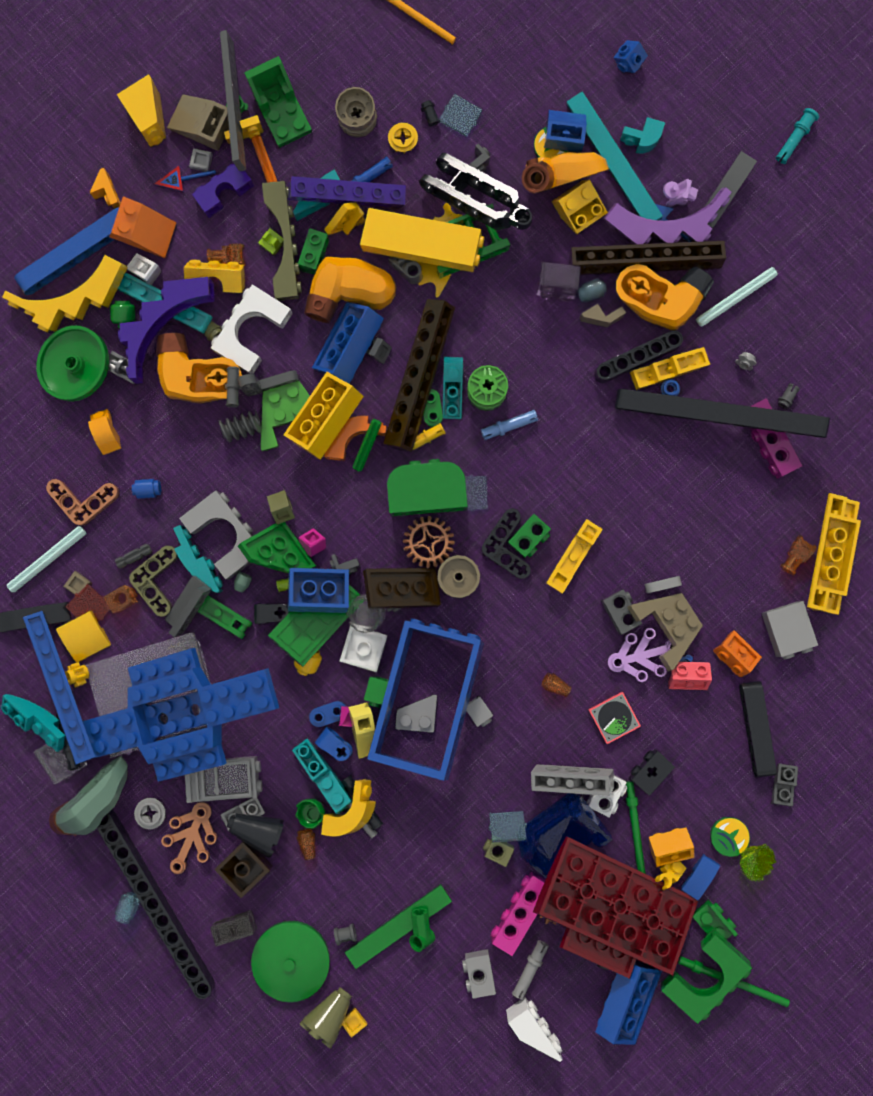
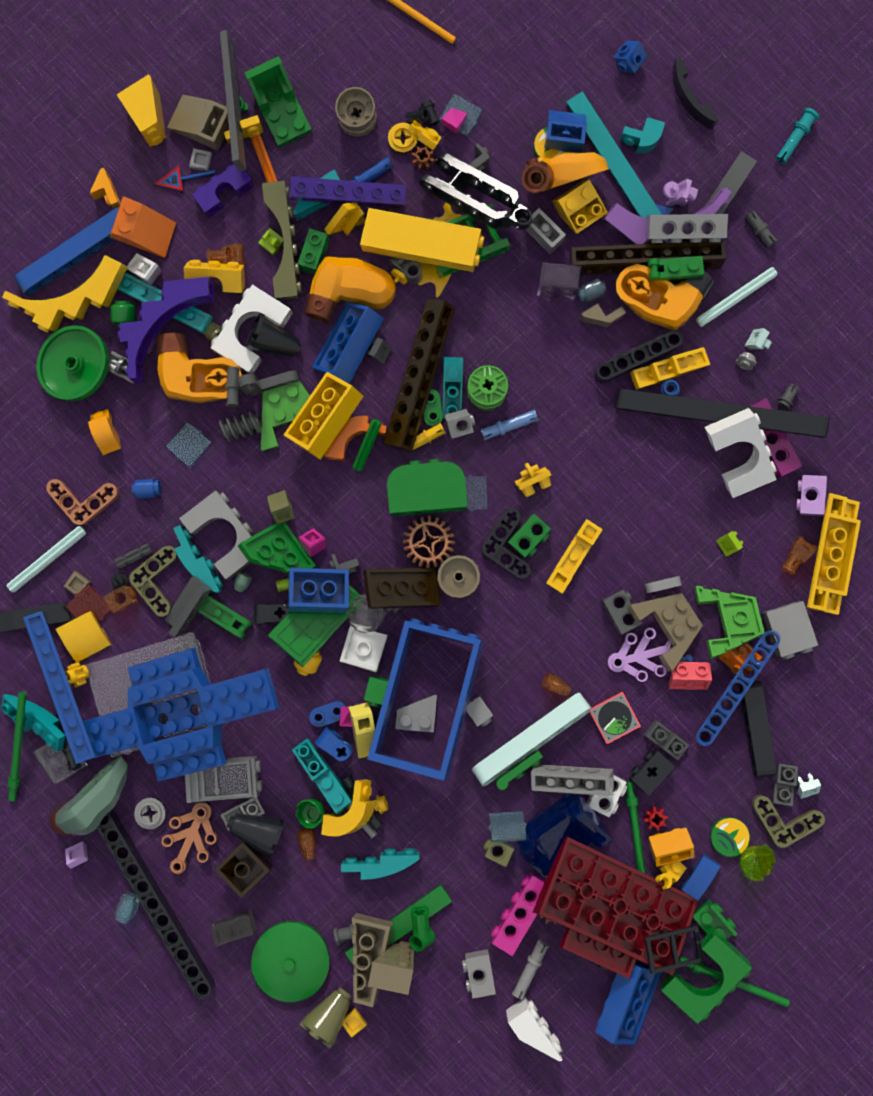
none -> green bar [7,692,27,801]
none -> lavender plate [65,841,88,869]
none -> black piece [111,573,129,590]
none -> clear light blue piece [166,422,212,467]
none -> black cone [246,312,301,357]
none -> teal slope [341,848,420,880]
none -> dark tan wedge [352,913,394,1007]
none -> dark tan wedge [368,941,414,995]
none -> yellow plate [373,795,388,814]
none -> yellow piece [390,269,408,285]
none -> black pin [405,107,430,125]
none -> yellow plate [407,120,442,150]
none -> dark orange gear [412,146,434,171]
none -> dark pink slope [441,108,467,134]
none -> light grey brick [445,409,475,439]
none -> light aqua beam [472,693,592,786]
none -> green plate [496,749,543,790]
none -> yellow hips [514,463,551,497]
none -> light grey brick [525,208,566,255]
none -> red gear [643,805,668,831]
none -> dark grey slope [644,719,689,760]
none -> black window [644,925,704,974]
none -> light grey brick [646,214,728,243]
none -> green plate [648,256,704,281]
none -> black slope [672,56,718,129]
none -> bright green wing [694,586,765,659]
none -> blue beam [696,630,781,746]
none -> white arch [705,408,777,498]
none -> lime tile [716,531,743,557]
none -> dark grey pin [745,210,777,248]
none -> light aqua tile [745,328,772,350]
none -> olive beam [752,795,825,848]
none -> lavender brick [797,475,827,517]
none -> light aqua tile [797,773,821,799]

